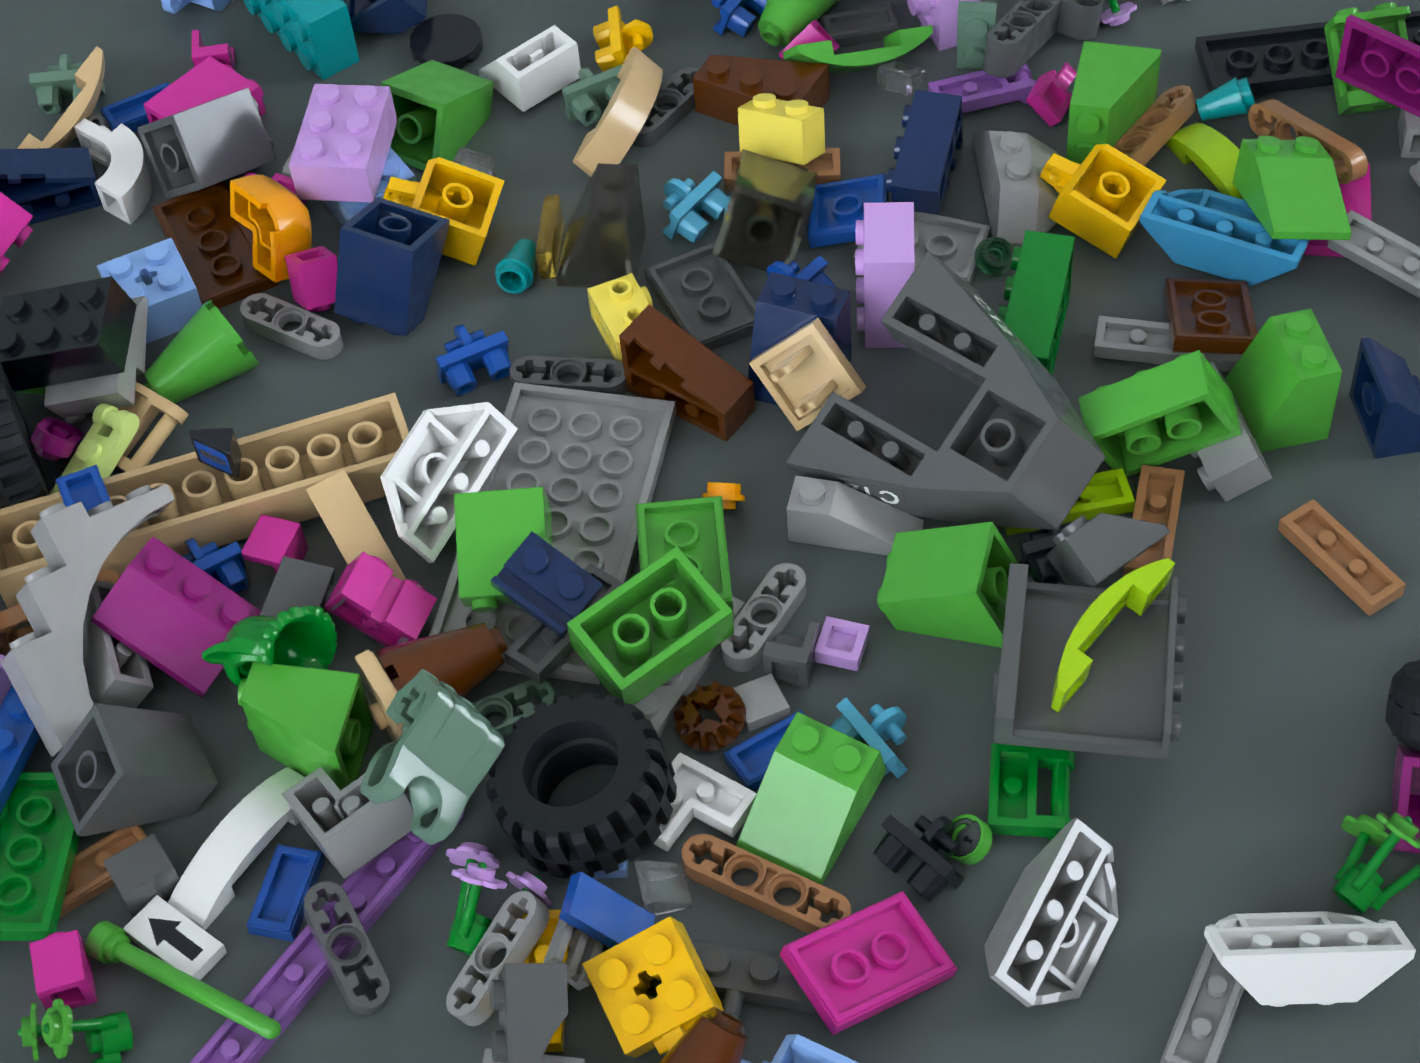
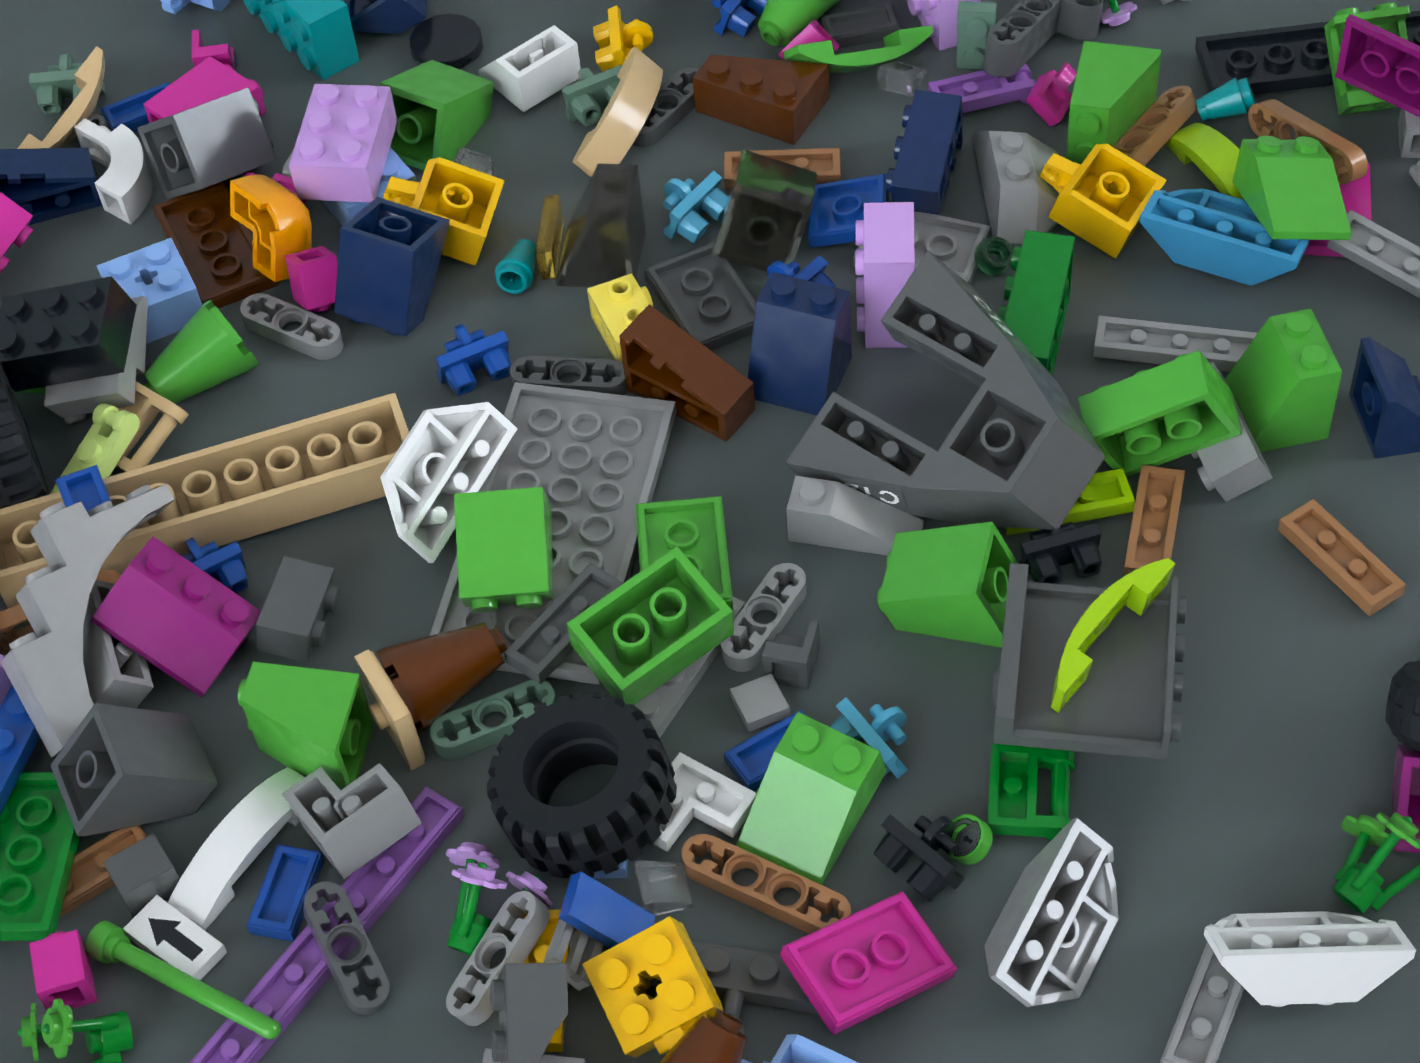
magenta plate [30,416,84,461] -> none
black slope [189,428,242,477] -> none
green hair [202,605,337,687] -> none
dark pink panel [241,514,308,574] -> none
tan tile [306,469,406,581] -> none
dark pink piece [324,551,437,647] -> none
sand green piece [360,669,505,845] -> none
dark blue plate [491,531,603,639] -> none
reddish brown gear [673,680,746,751] -> none
light orange plate [702,482,745,510] -> none
light yellow brick [738,93,825,165] -> none
tan plate [749,318,866,431] -> none
lavender plate [814,616,870,672] -> none
dark grey slope [1046,513,1170,587] -> none
reddish brown tile [1164,278,1258,355] -> none

